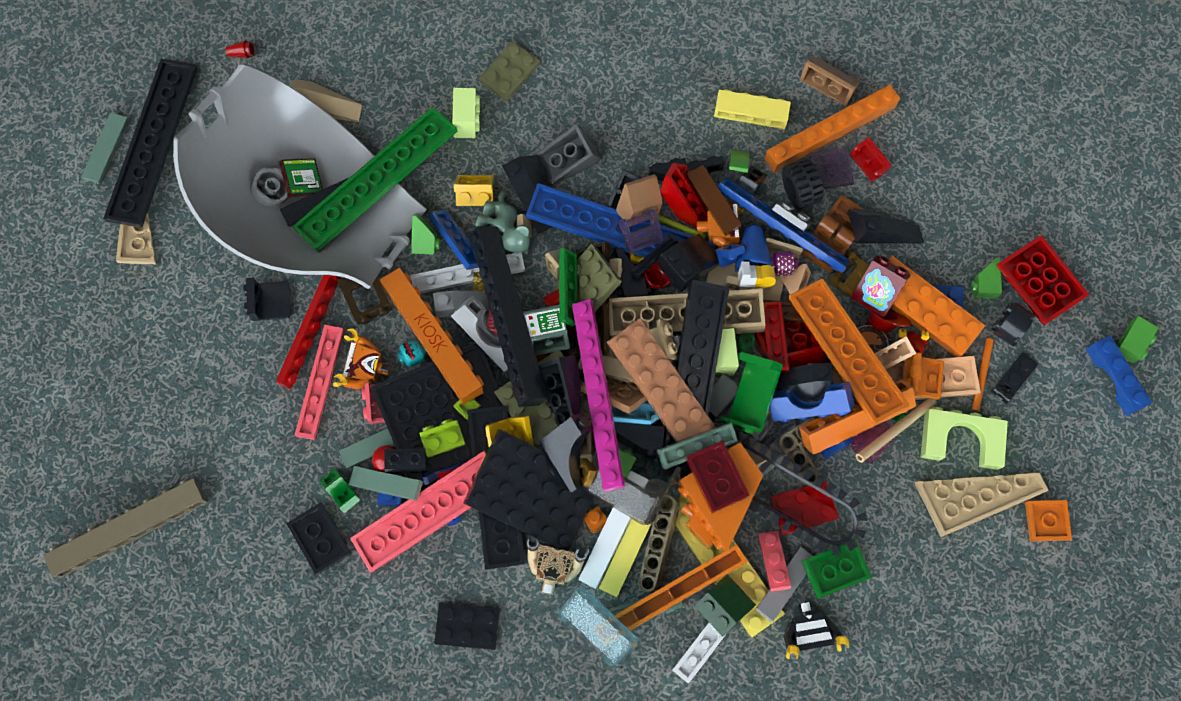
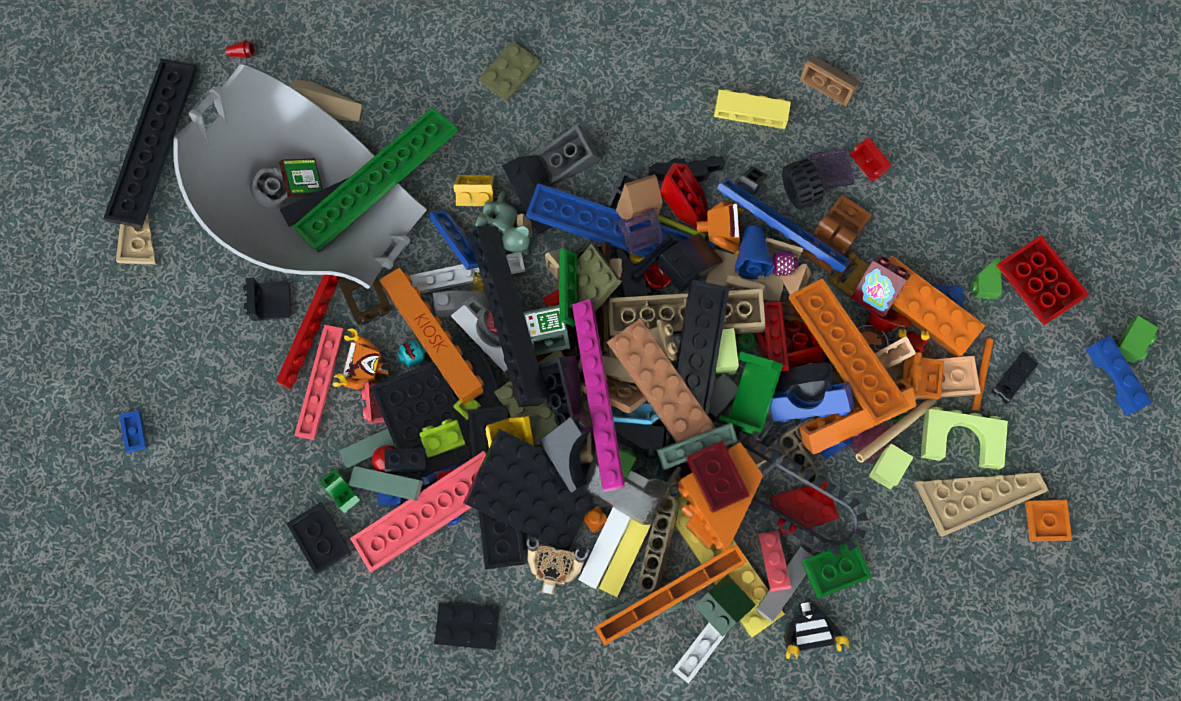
dark tan brick [43,478,208,578] -> none
sand green tile [81,112,129,184] -> none
bright green slope [412,213,440,255] -> none
yellowish green brick [452,88,480,138] -> none
clear light blue windscreen [557,583,641,668] -> none
pearl gold tile [579,458,597,487] -> none
reddish brown tile [687,165,742,236] -> none
blue bracket [716,244,746,267] -> none
bright green slope [729,149,749,173] -> none
leg [738,261,776,288] -> none
orange brick [764,84,900,173] -> none
light grey plate [772,201,812,231] -> none
black wedge [848,209,924,243] -> none
black brick [991,302,1036,347] -> none
none -> blue plate [119,410,148,453]
none -> yellowish green piece [869,444,913,489]

